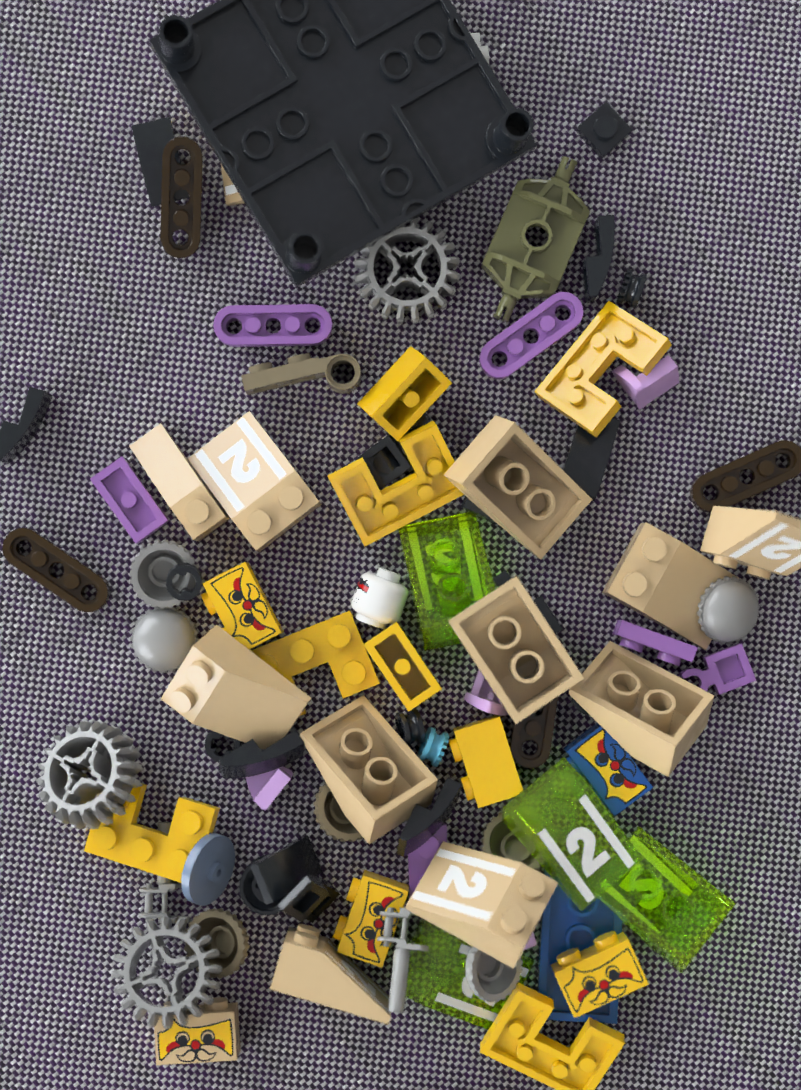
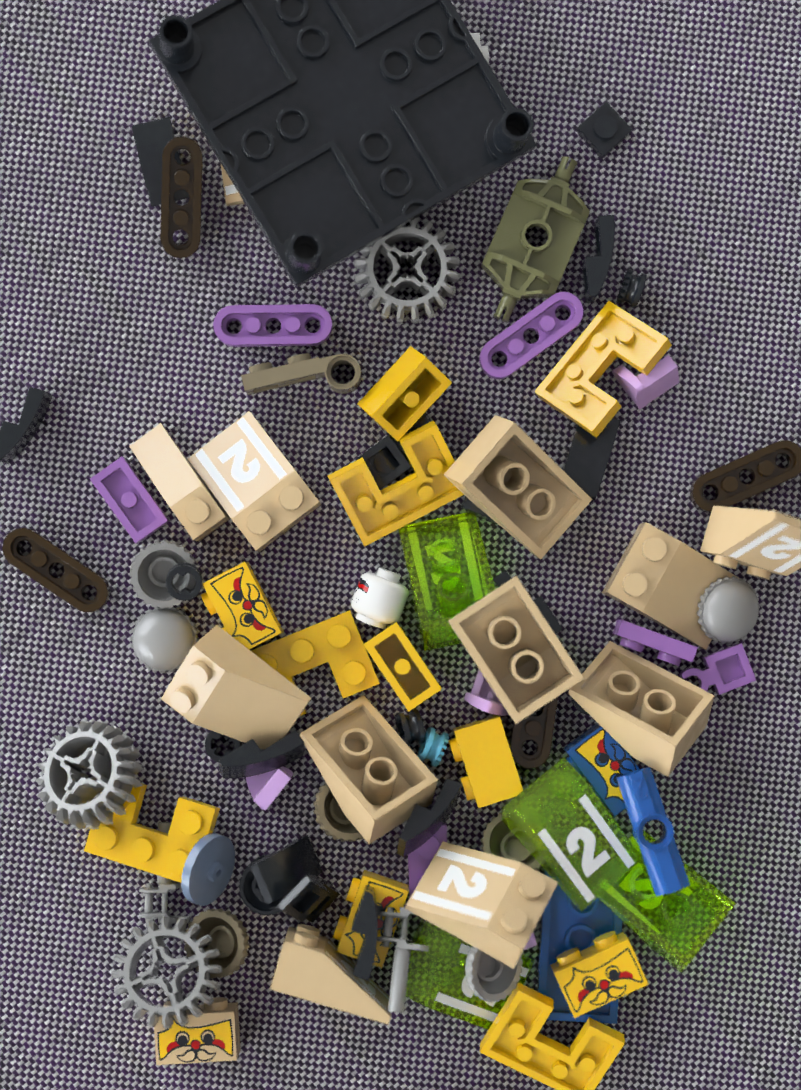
none -> black slope [351,885,378,980]
none -> blue piece [616,767,690,896]

